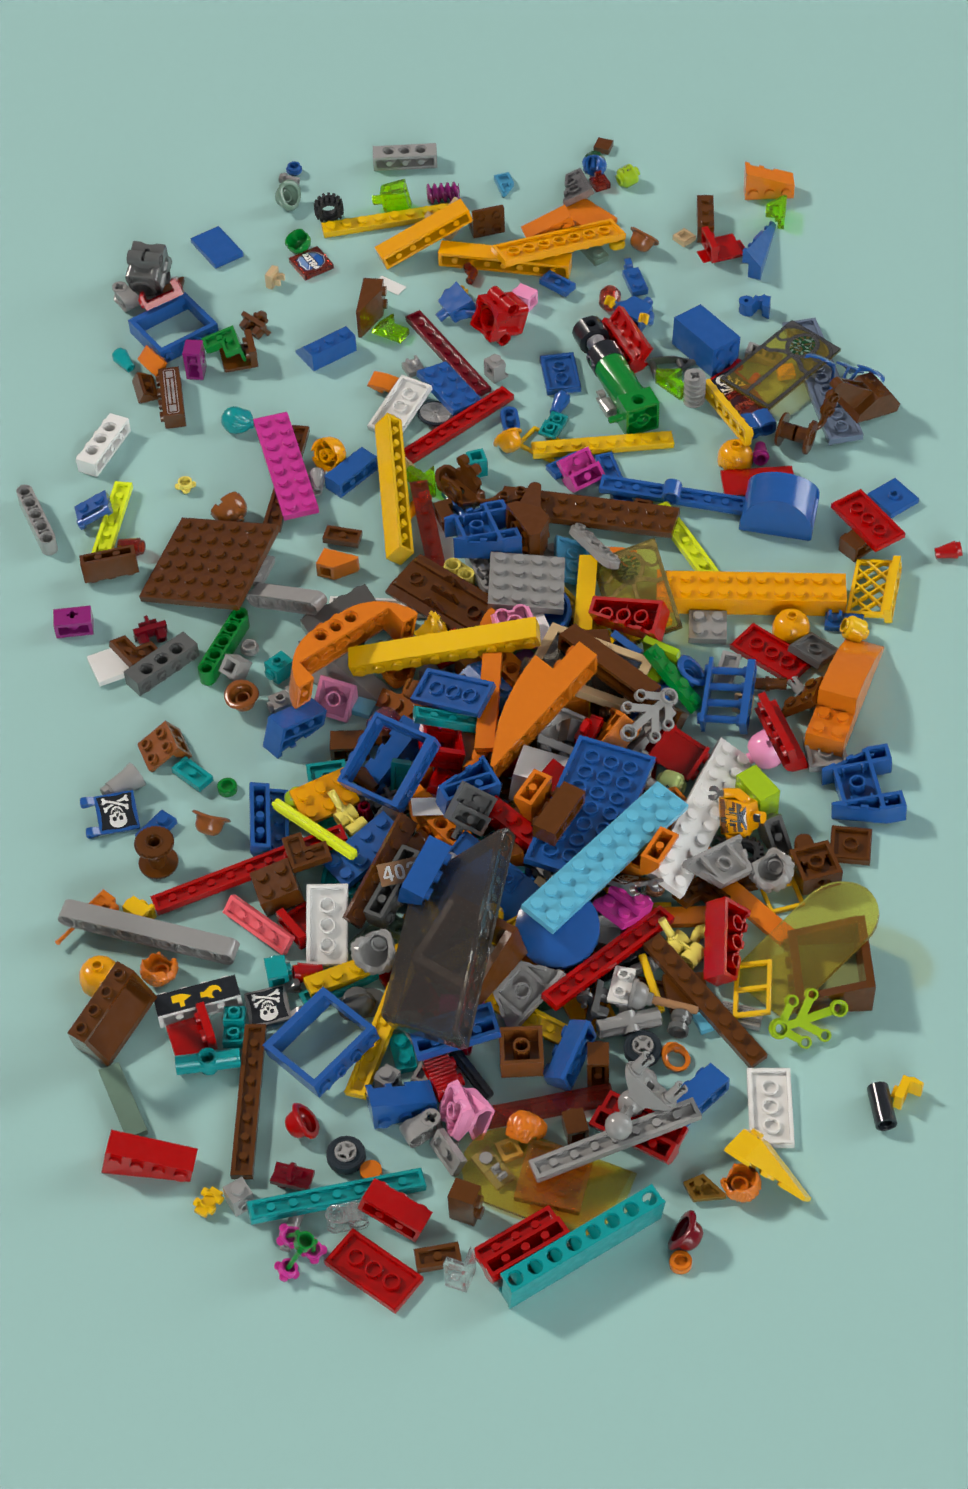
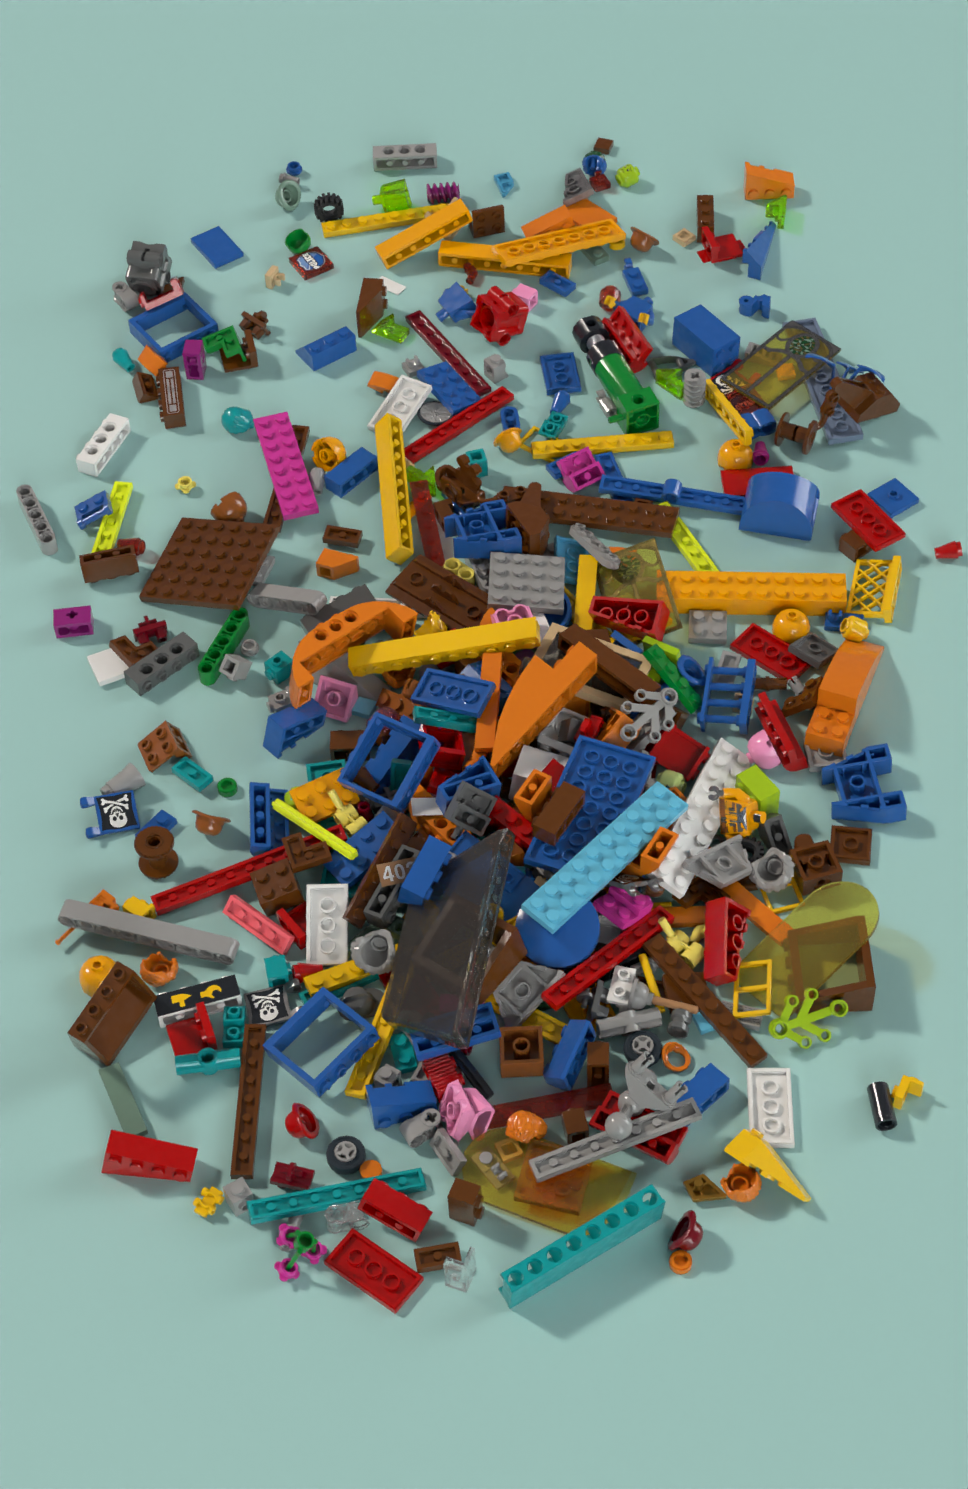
dark orange hat [224,679,259,712] -> none
red brick [471,1205,570,1284] -> none

